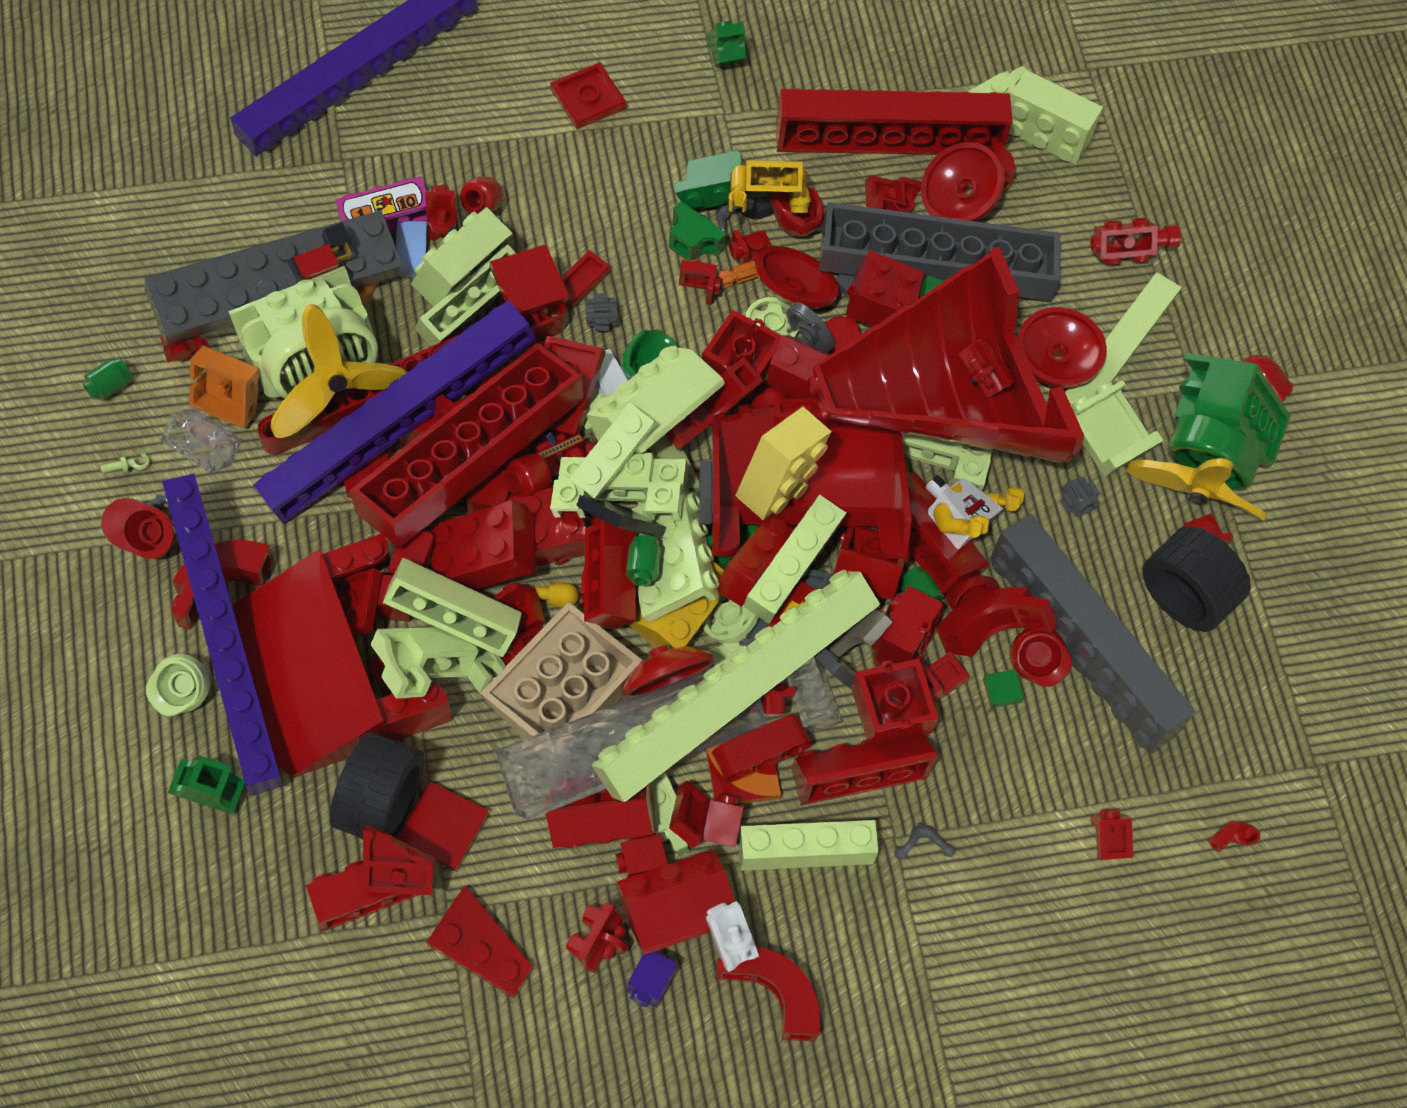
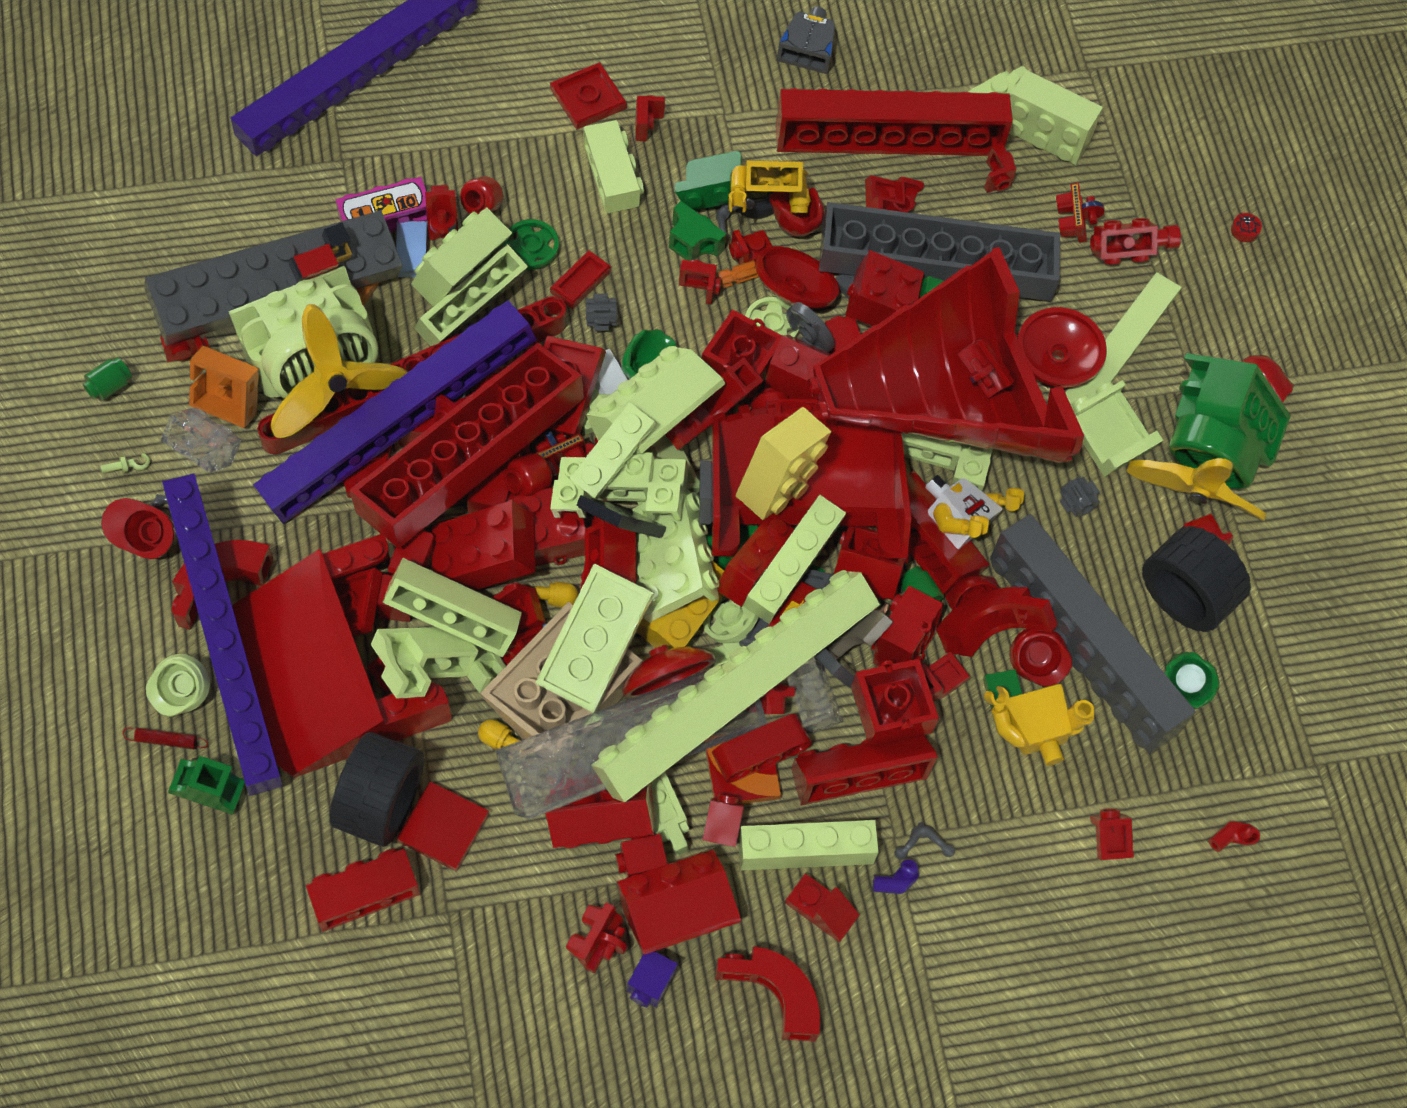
red wing [362,825,434,895] -> none
red wing [426,885,533,999] -> none
red tile [489,244,569,315] -> none
green brick [625,535,661,586] -> none
red tile [669,780,710,848] -> none
green brick [706,21,747,66] -> none
white hips [706,901,759,972] -> none
red dish [921,142,1005,221] -> none
none -> red piece [123,727,208,750]
none -> yellow cylinder [478,719,523,753]
none -> green wheel [504,219,559,271]
none -> yellowish green tile [535,564,655,713]
none -> yellowish green brick [583,120,644,214]
none -> red bracket [635,95,665,142]
none -> dark grey torso [777,7,835,74]
none -> red slope [785,873,860,943]
none -> dark purple arm [872,860,919,894]
none -> yellow torso [984,683,1094,766]
none -> red hips [1056,182,1105,243]
none -> green hair [1164,652,1220,709]
none -> red tile [1231,213,1262,242]

